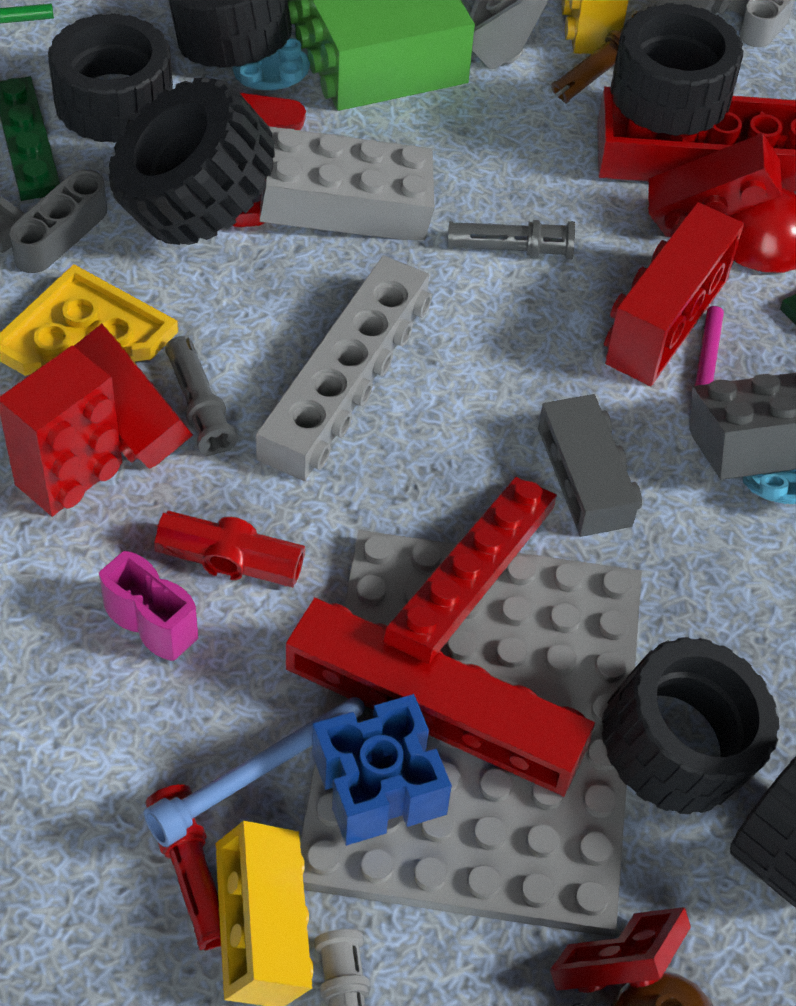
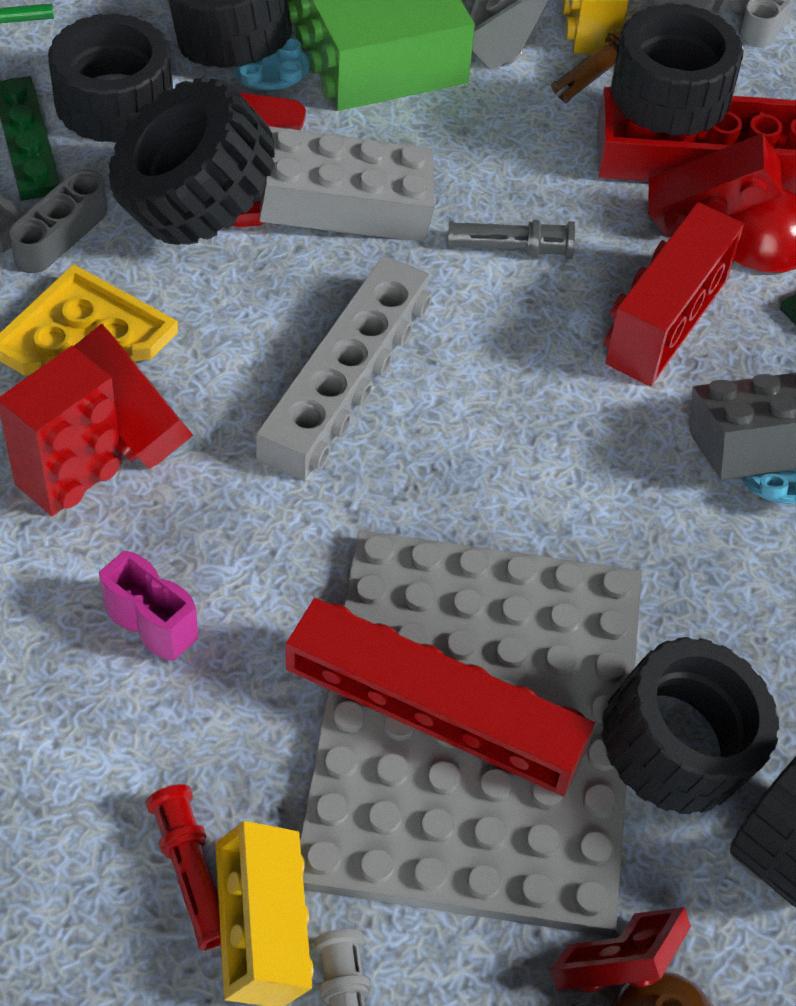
medium blue piece [144,697,365,847] -> none
red piece [154,511,305,588] -> none
dark grey pin [165,336,238,456] -> none
blue brick [312,694,452,846] -> none
red plate [383,477,557,664] -> none
dark grey brick [538,394,642,537] -> none
dark pink bar [695,306,724,386] -> none

